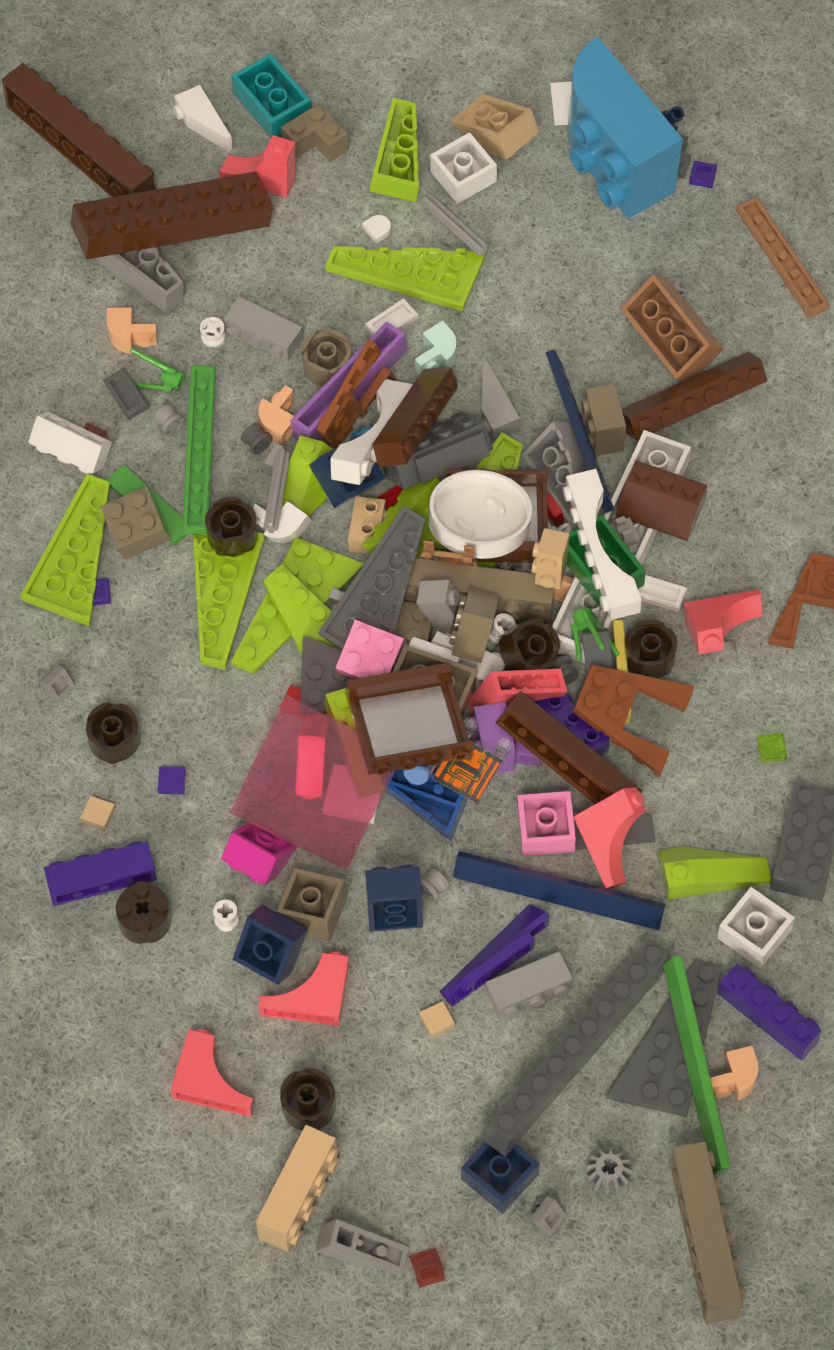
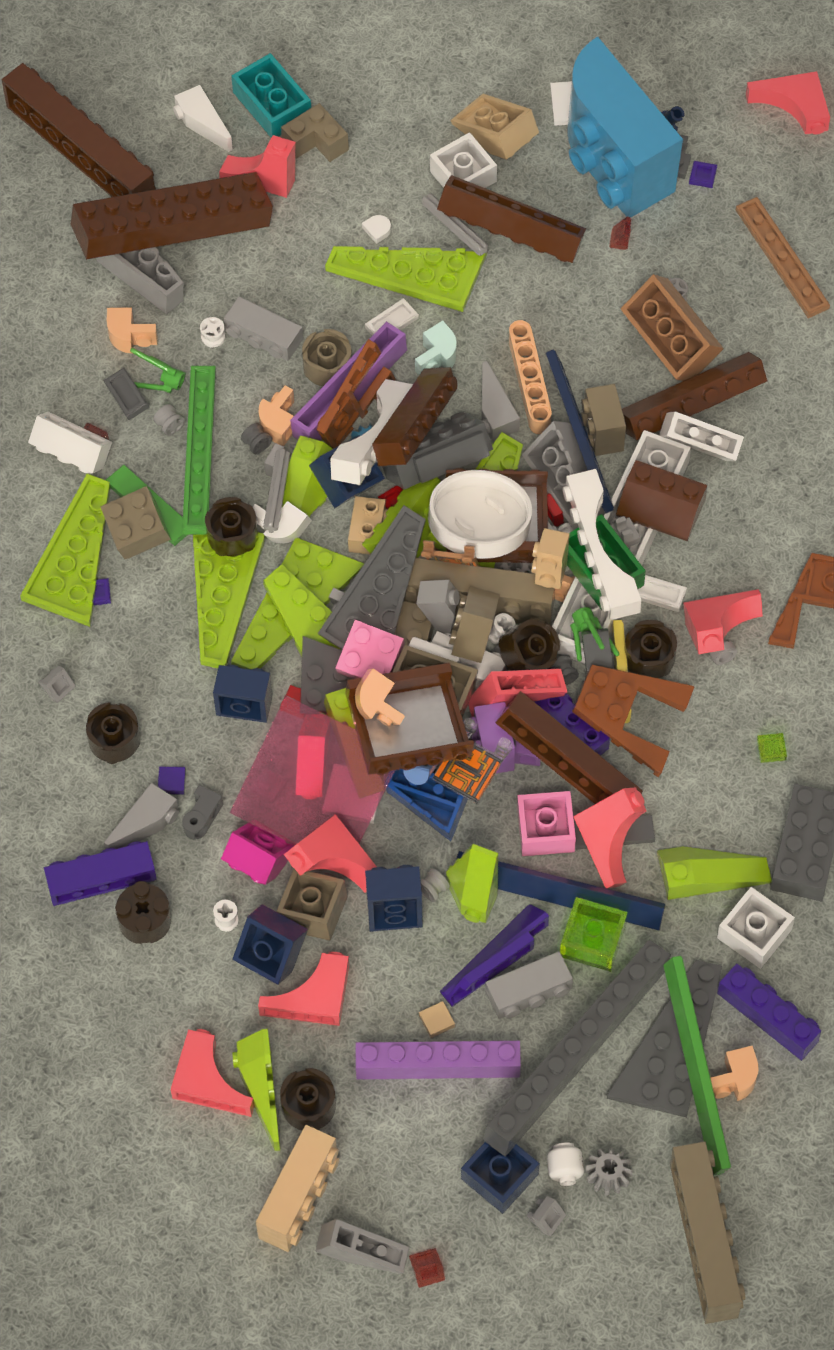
tan tile [80,796,115,830] -> none
lime wedge [369,98,419,202] -> none
none -> light grey slope [104,783,179,849]
none -> dark grey leg [182,785,224,840]
none -> dark blue brick [213,665,273,723]
none -> lime wedge [232,1029,280,1151]
none -> coral arch [284,814,377,893]
none -> light nougat brick [355,668,405,727]
none -> medium lavender brick [356,1041,521,1079]
none -> reddish brown brick [437,175,587,263]
none -> lime wedge [446,844,498,923]
none -> light nougat beam [509,320,552,434]
none -> white head [547,1143,584,1186]
none -> clear neon green brick [560,897,628,972]
none -> clear red slope [609,216,631,250]
none -> white brick [659,412,744,461]
none -> coral arch [746,71,830,135]

